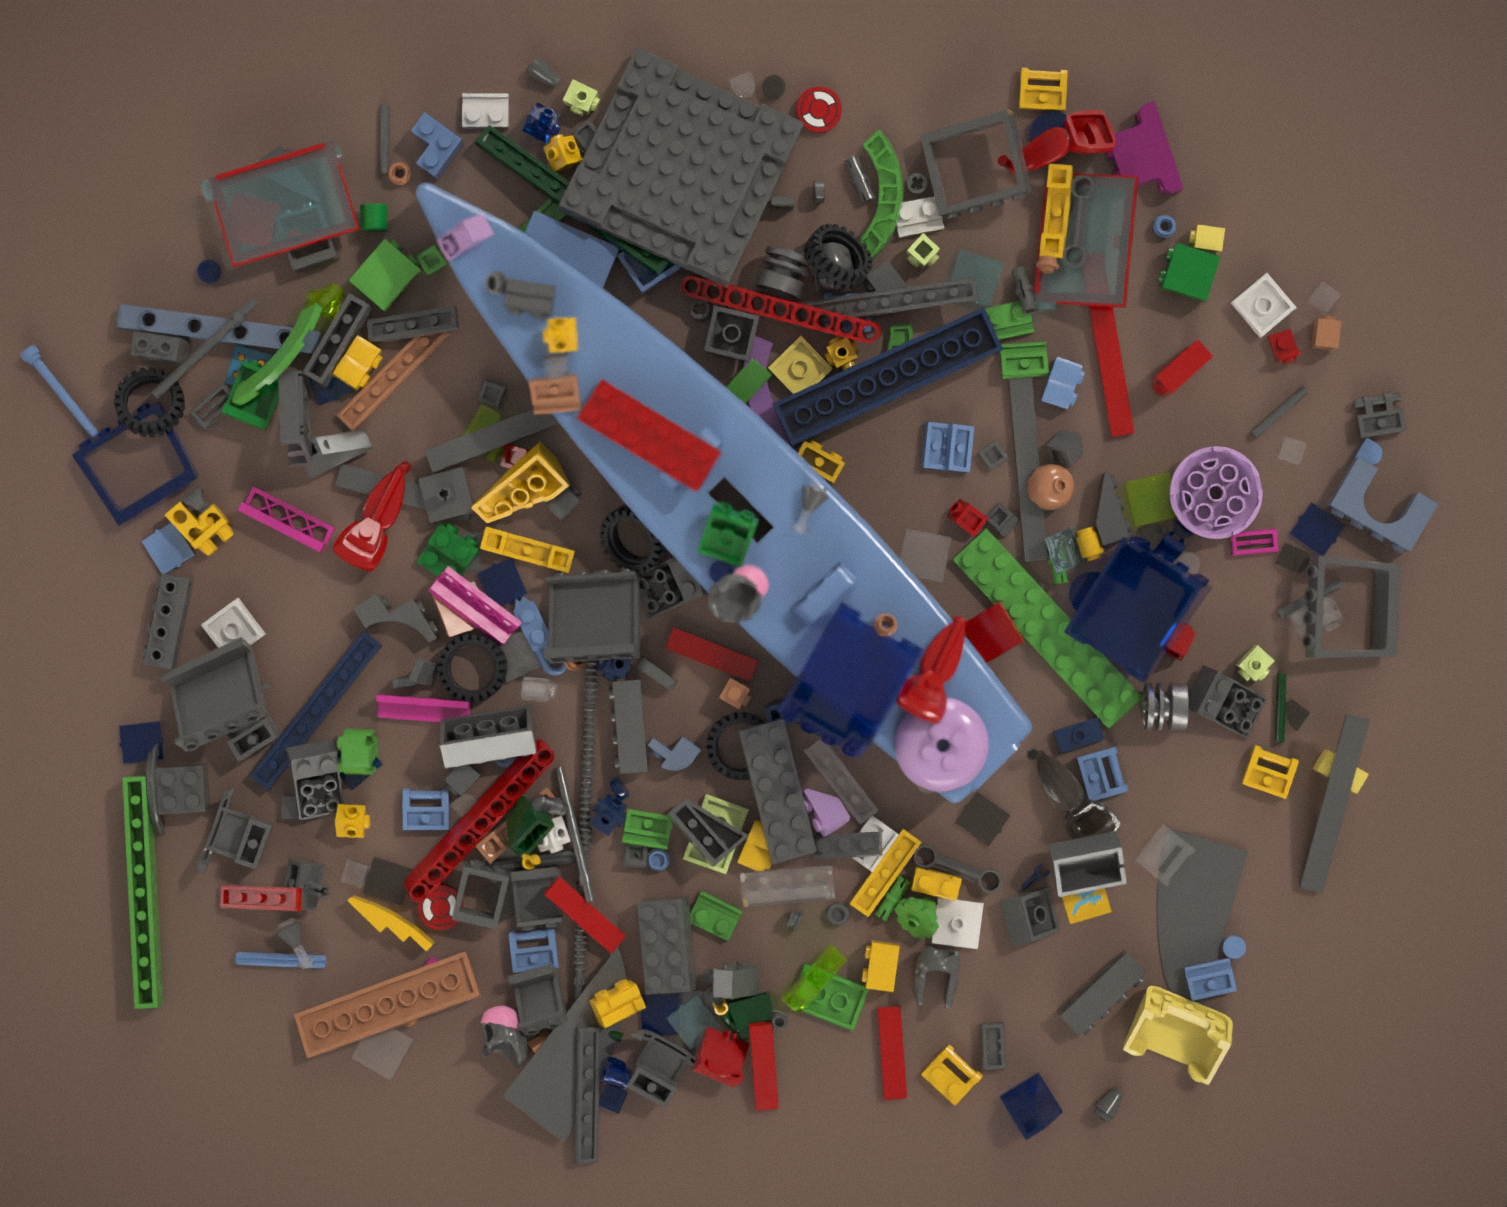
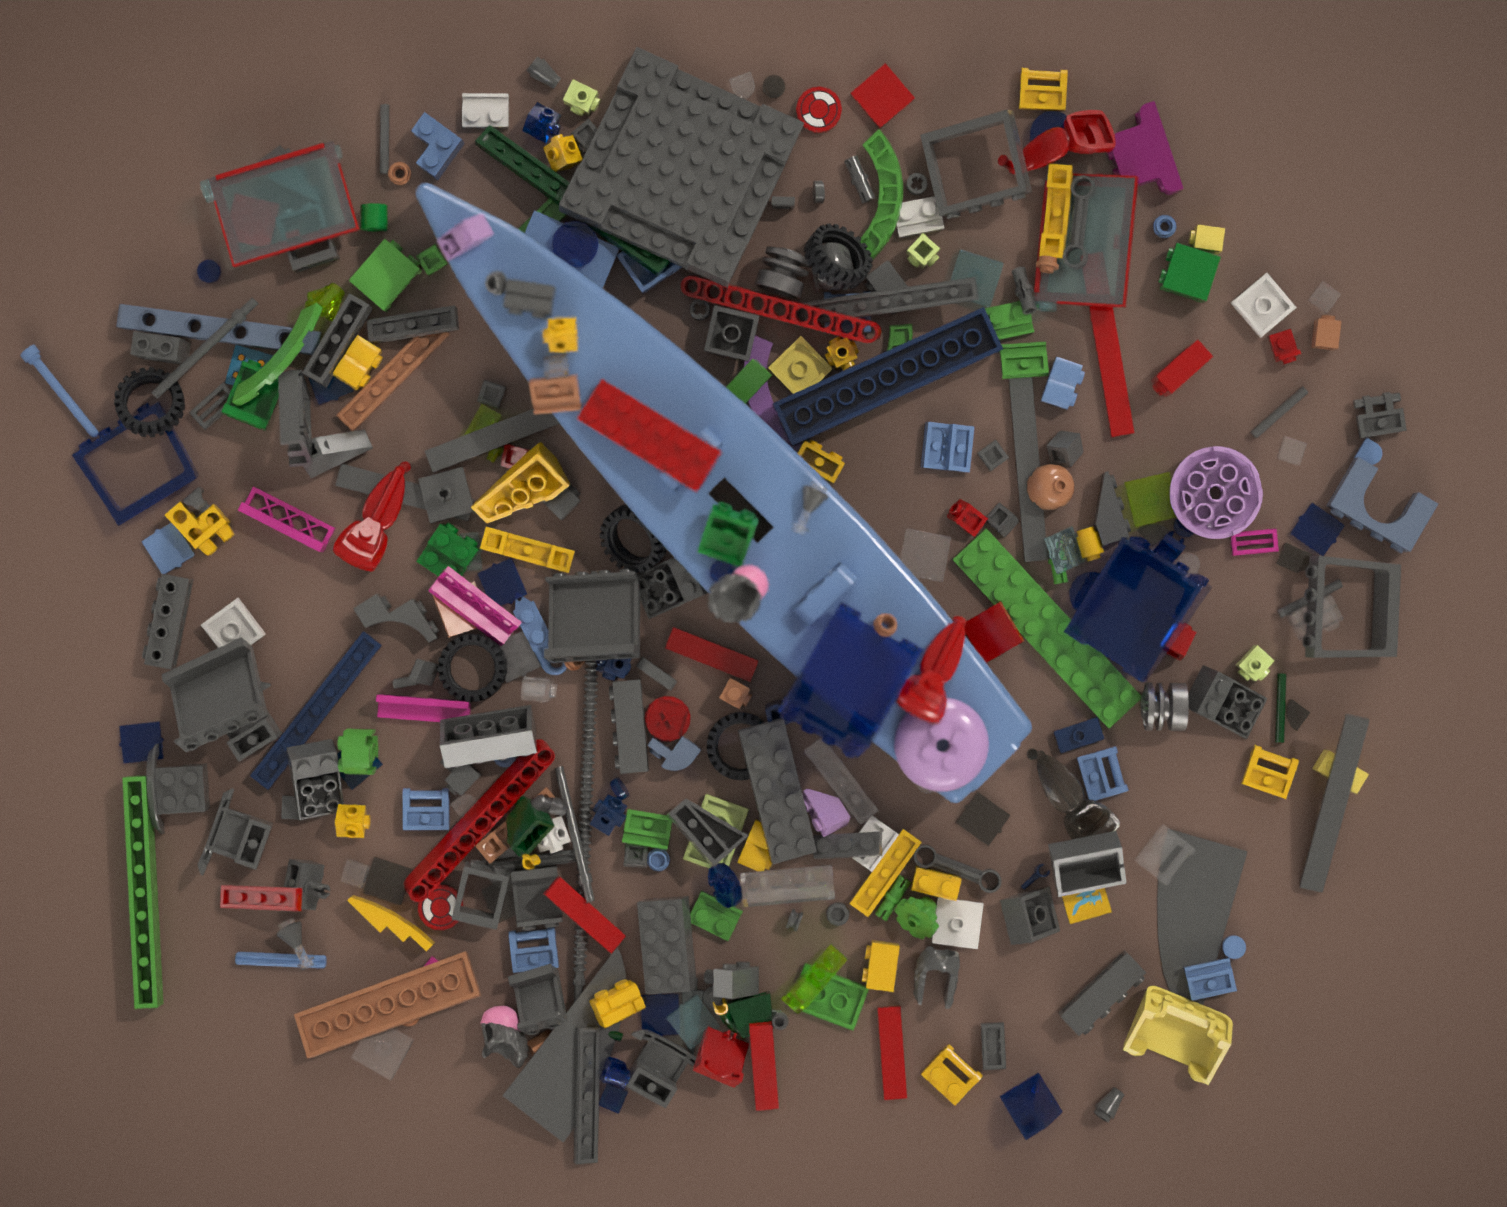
none -> clear blue tile [552,221,599,268]
none -> red tile [645,696,691,742]
none -> clear blue tile [708,863,742,908]
none -> red tile [850,63,915,129]

